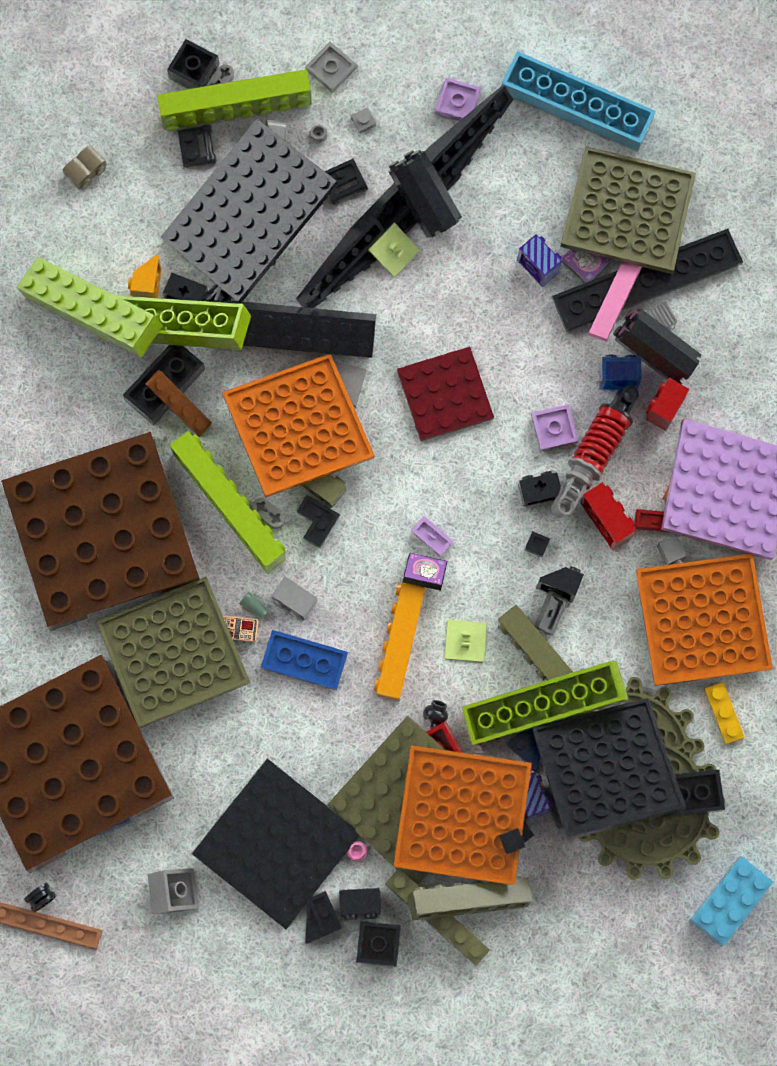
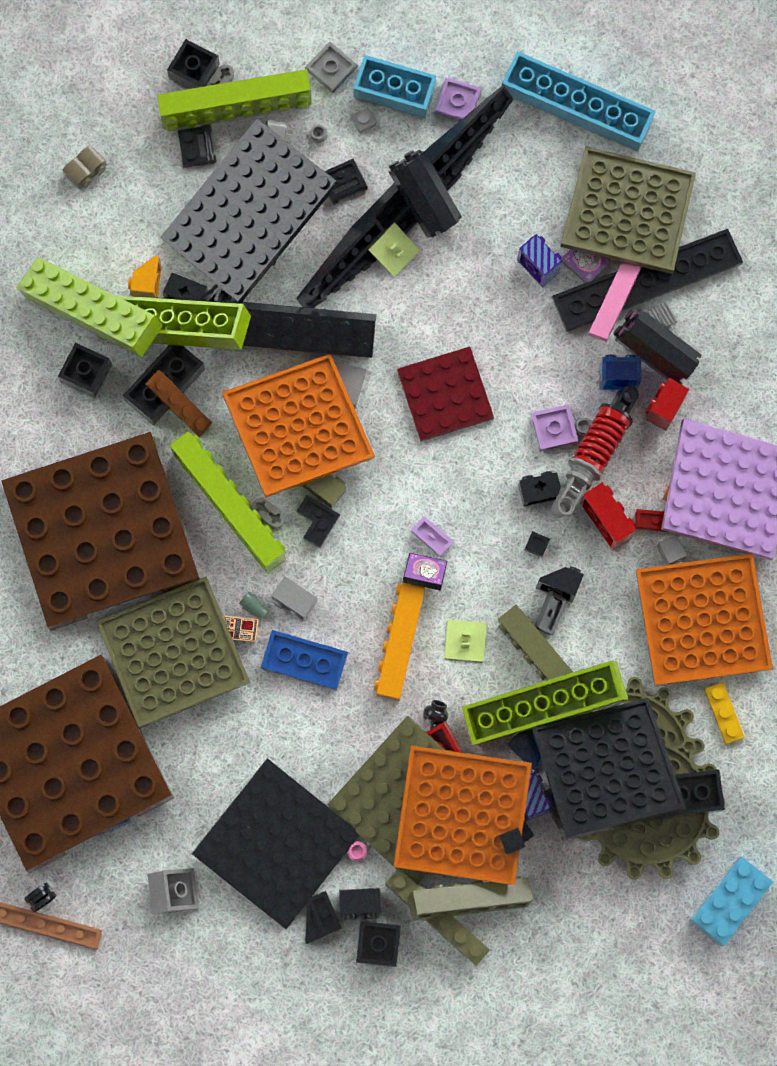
none -> black brick [58,342,112,398]
none -> medium azure brick [353,55,437,118]
none -> light grey plate [574,417,592,437]

